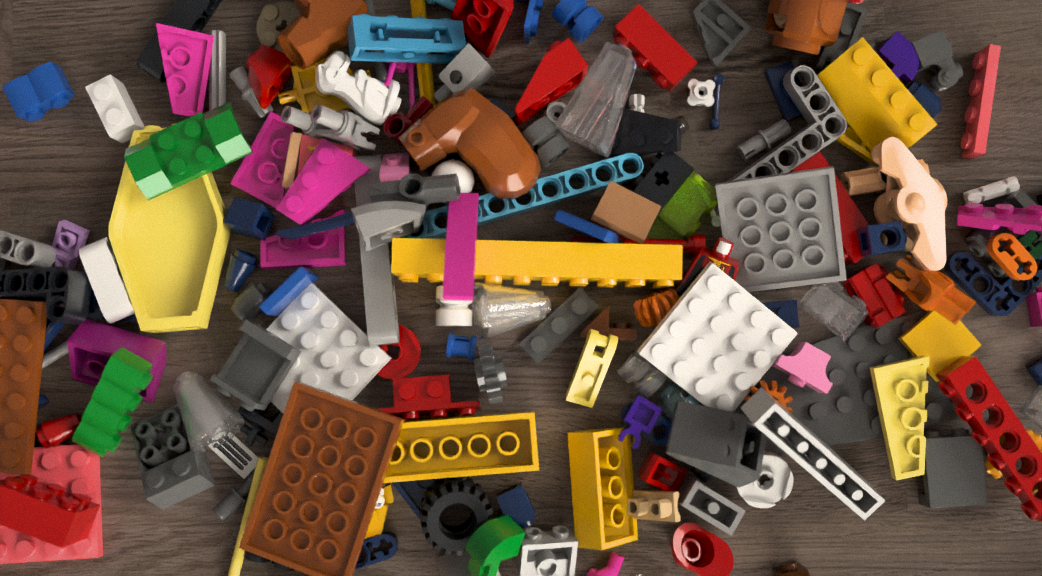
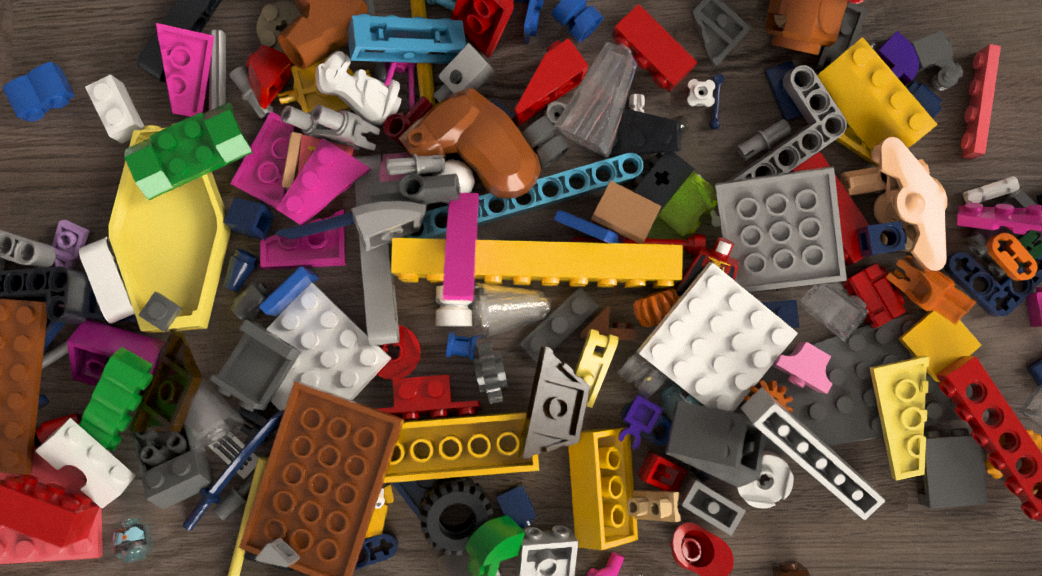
none -> white arch [36,418,136,508]
none -> head [112,518,154,563]
none -> dark brown wing [129,330,203,432]
none -> dark grey plate [138,291,182,332]
none -> dark blue sword [183,410,285,531]
none -> light grey slope [255,538,300,567]
none -> light grey axle [385,154,445,175]
none -> wing [518,347,590,459]

